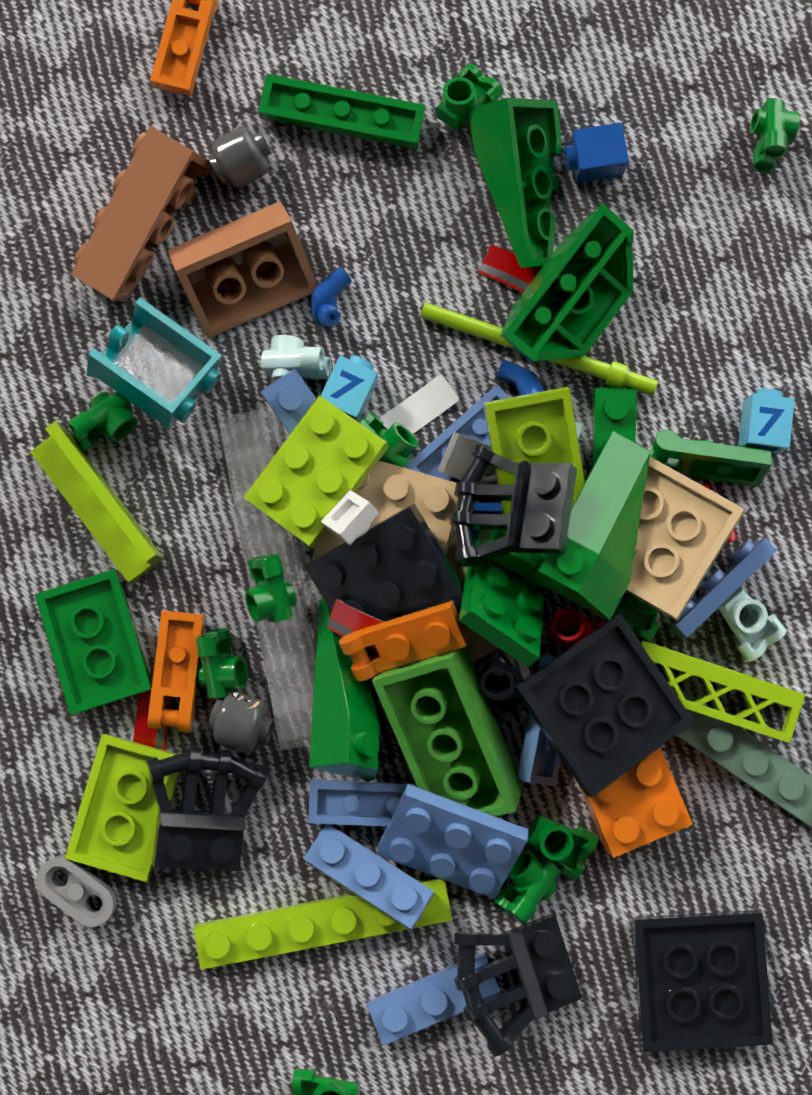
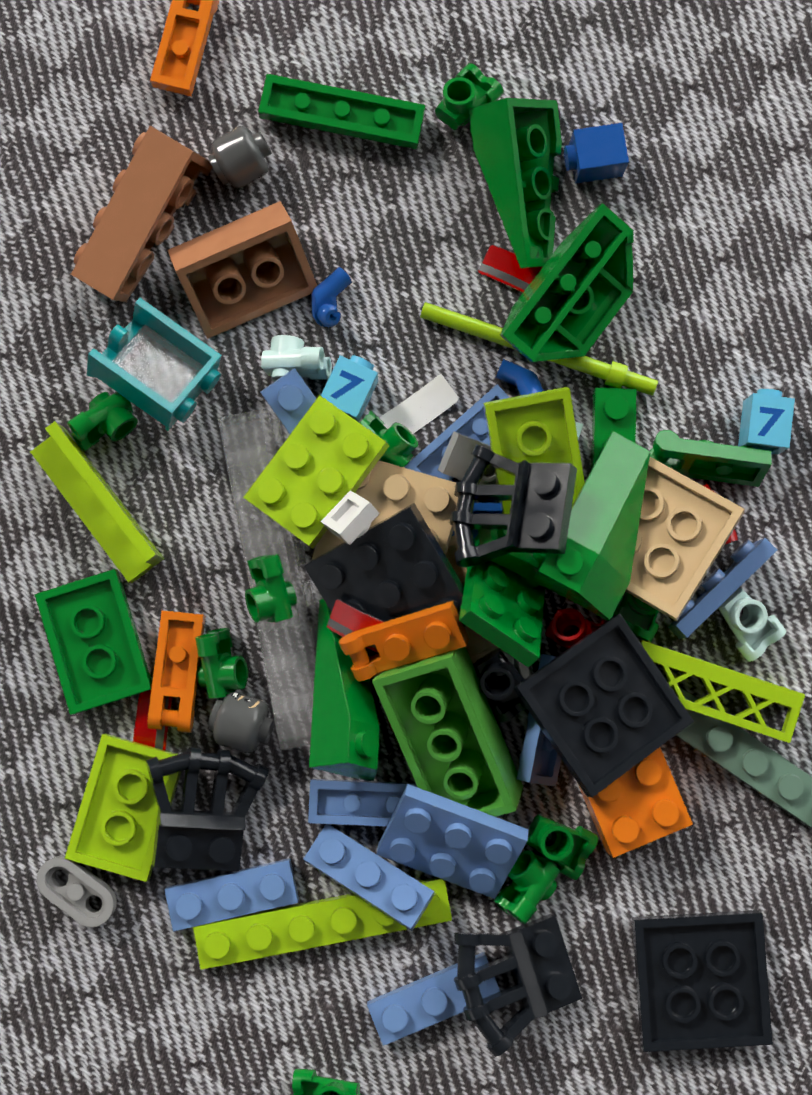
green plate [750,98,800,173] -> none
none -> medium blue plate [164,858,299,931]

